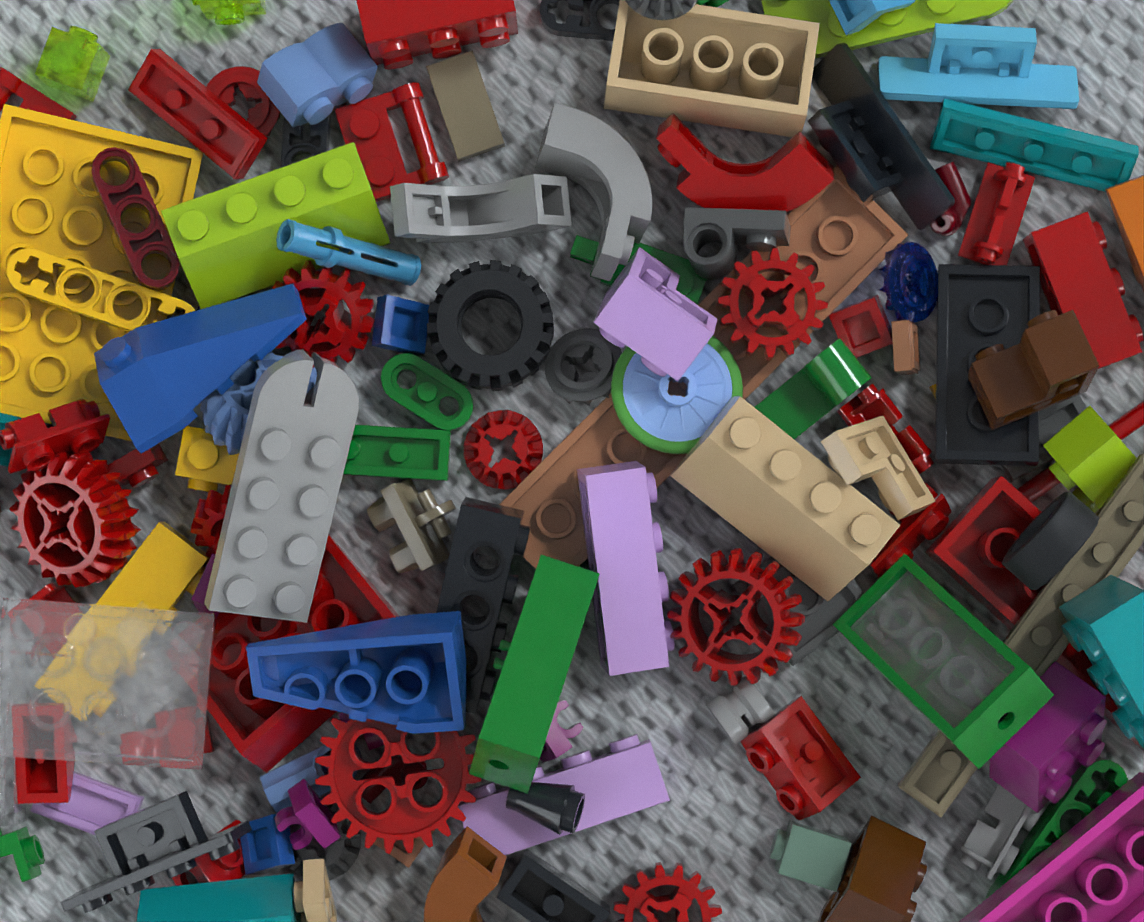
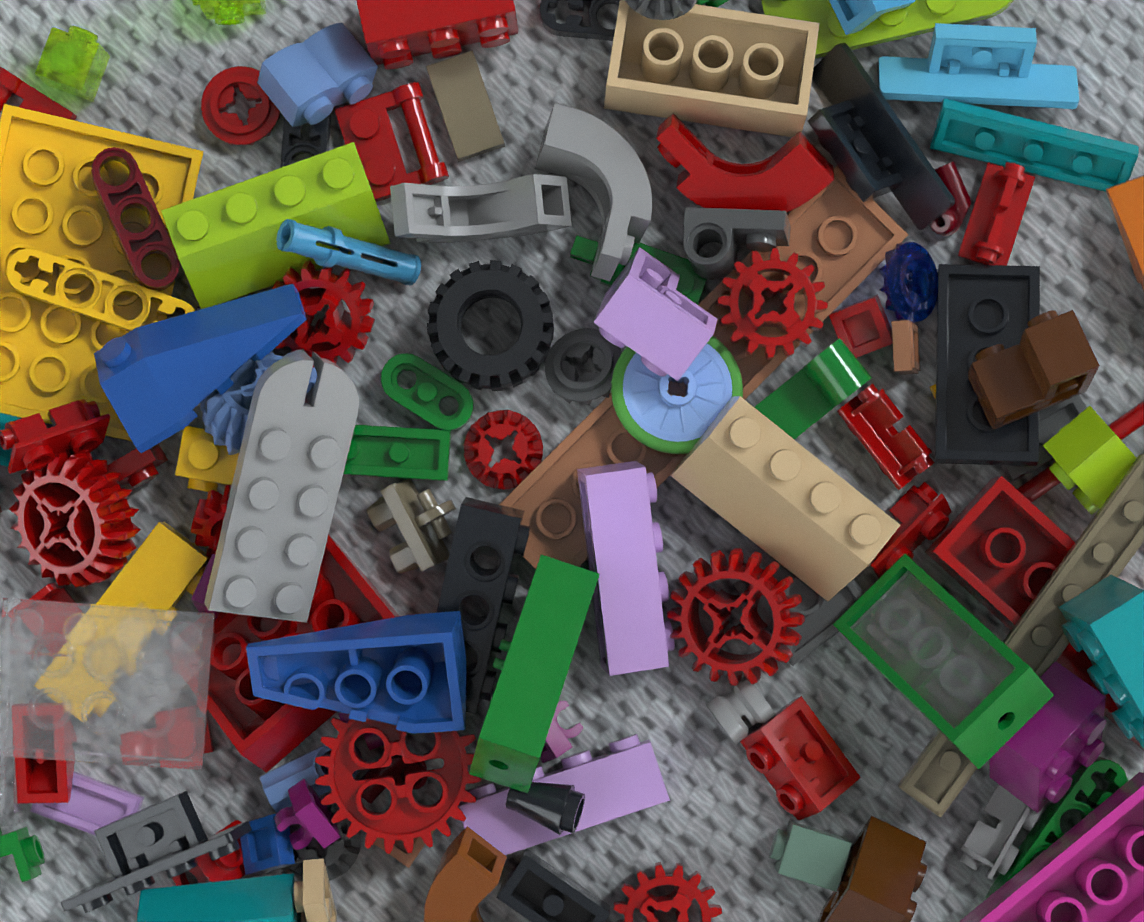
red tile [128,49,268,180] -> none
blue plate [372,294,429,356] -> none
tan plate [821,416,936,520] -> none
black tyre [1002,491,1099,590] -> none
red brick [1023,211,1144,369] -> none

